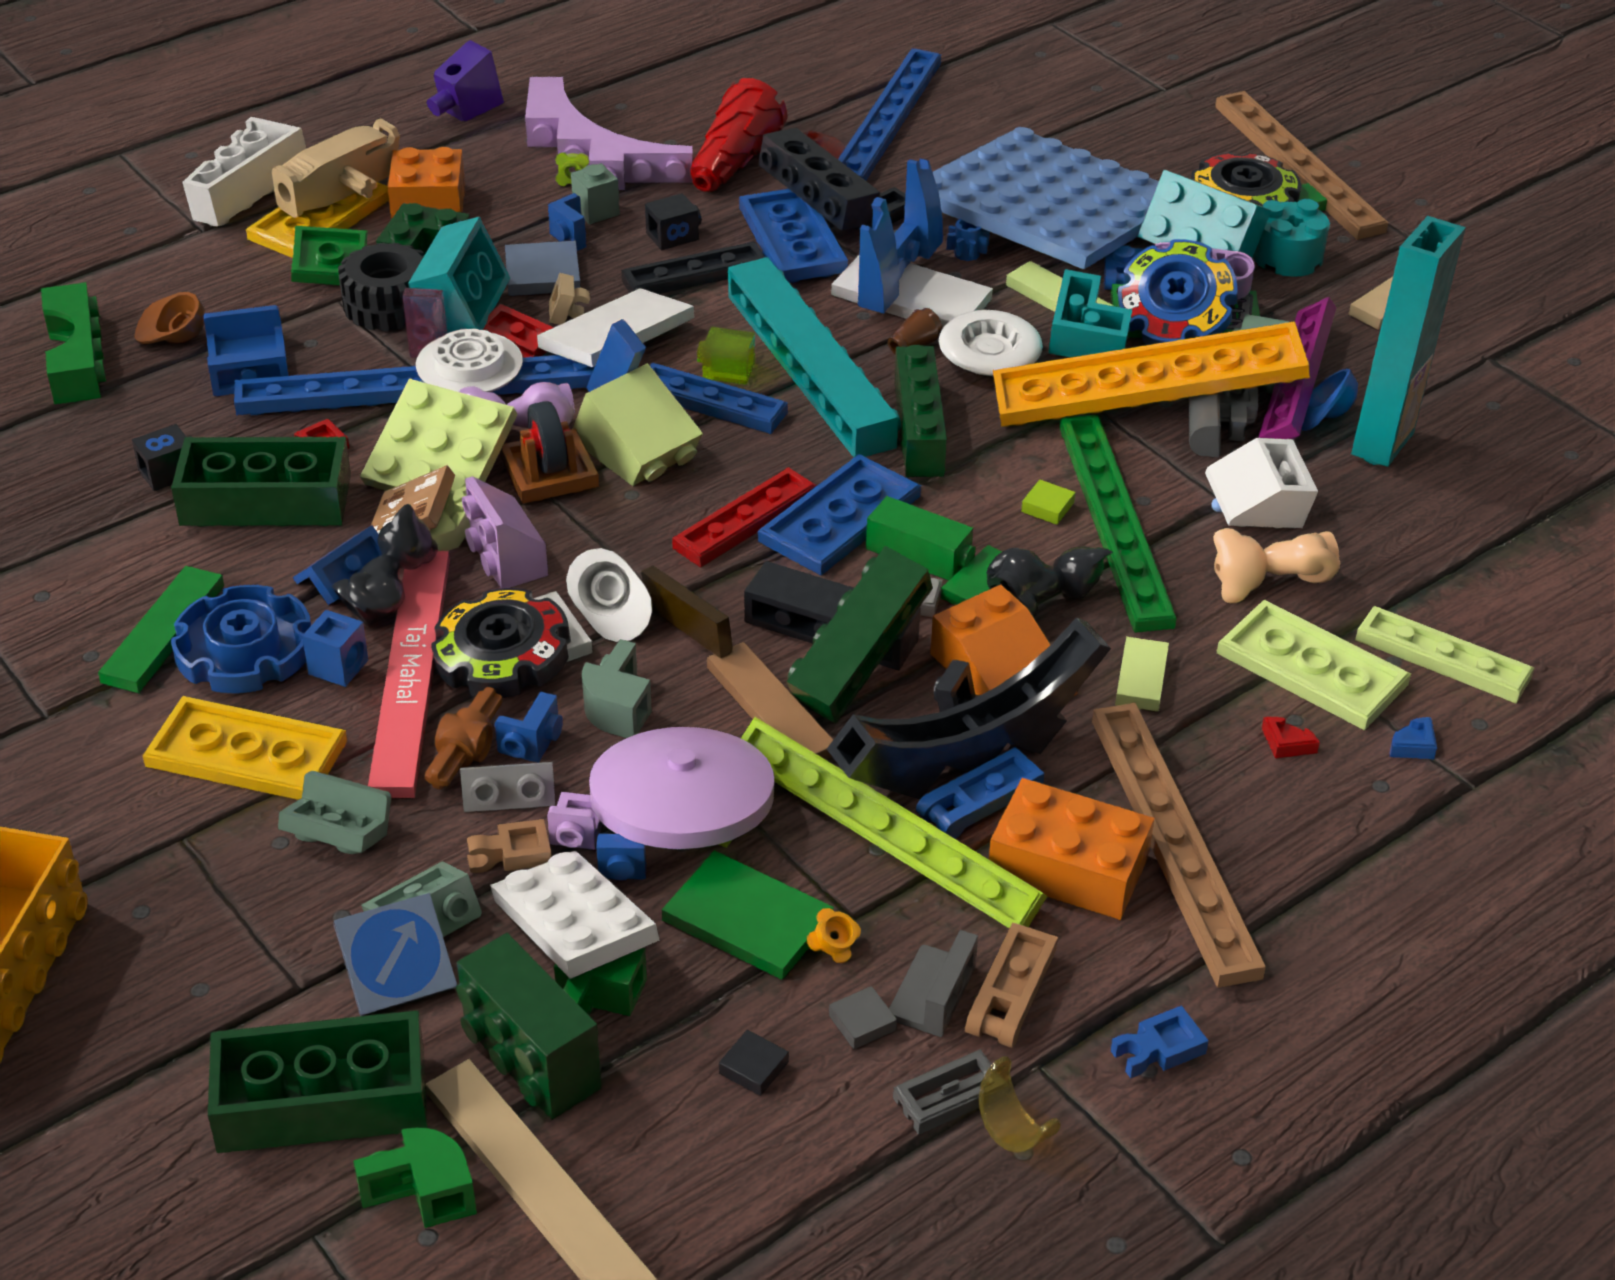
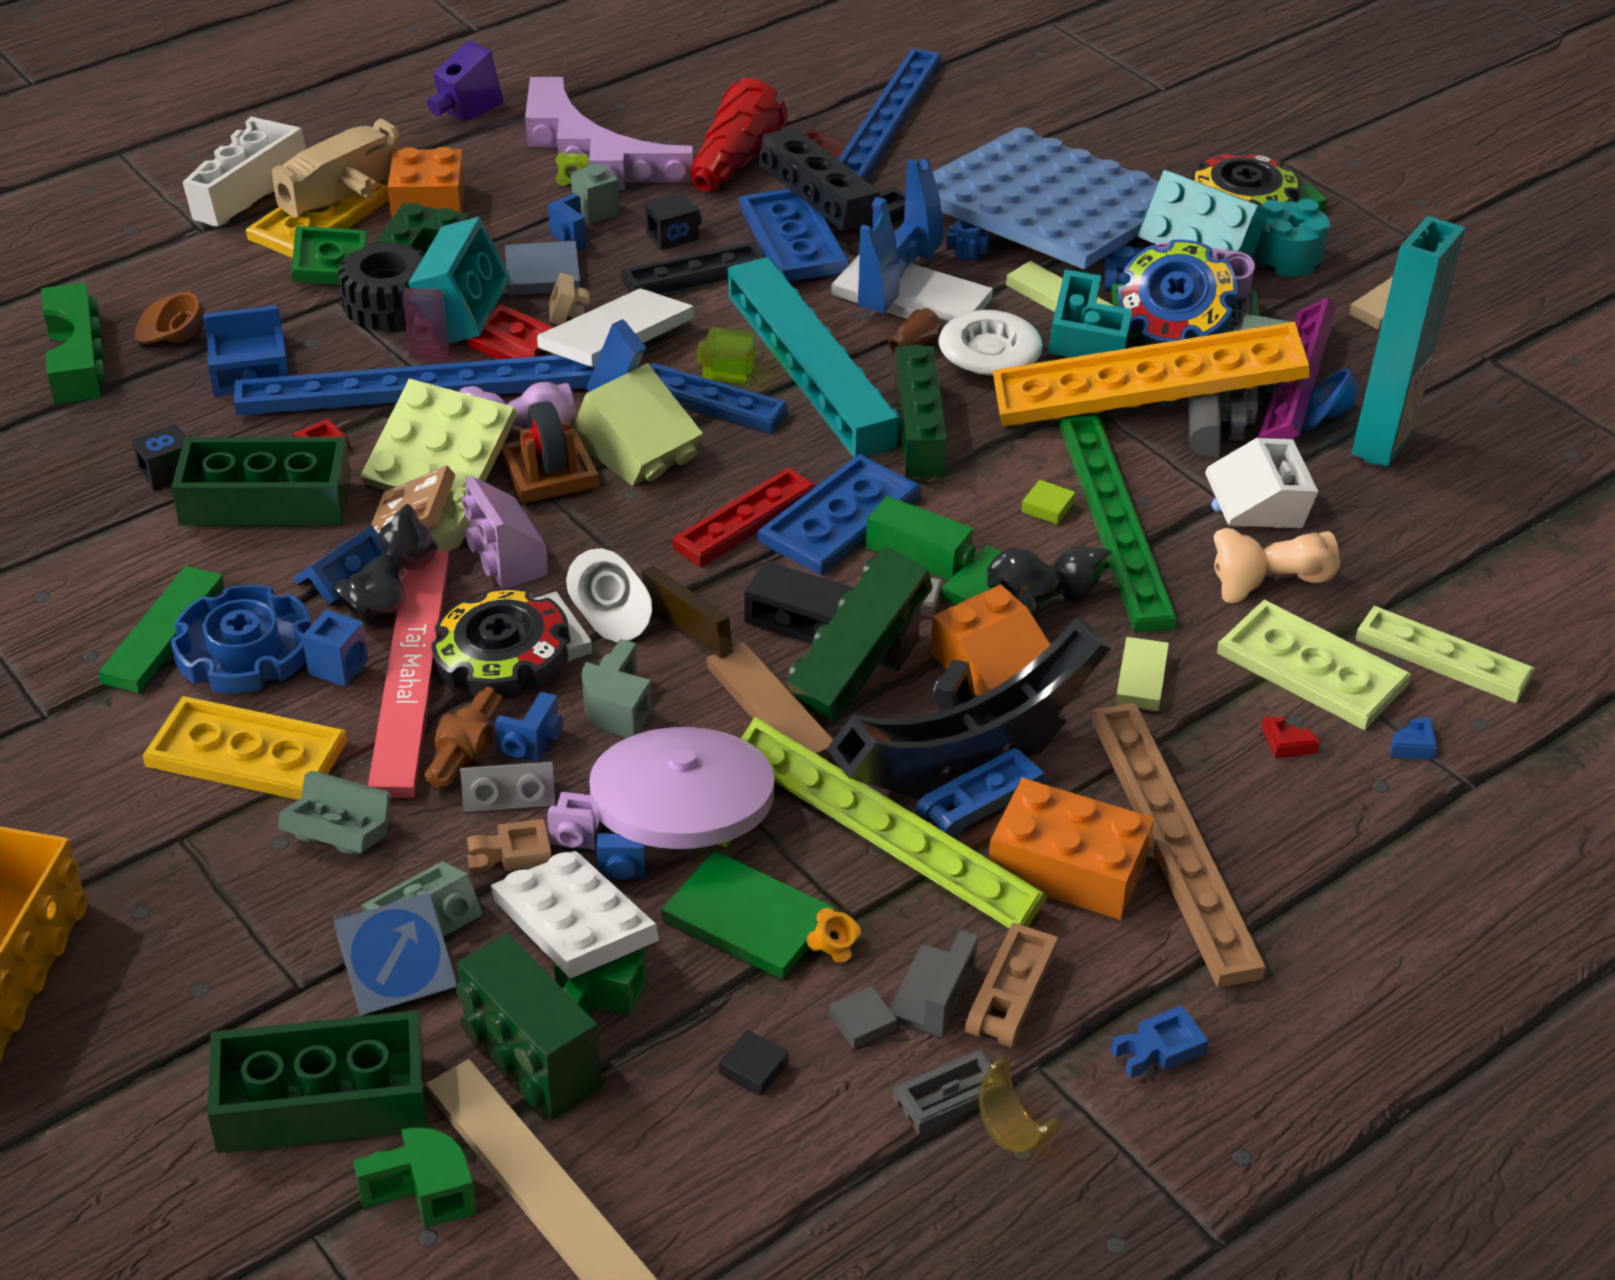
white wheel [416,329,523,392] -> none
medium nougat tile [1215,91,1388,240] -> none

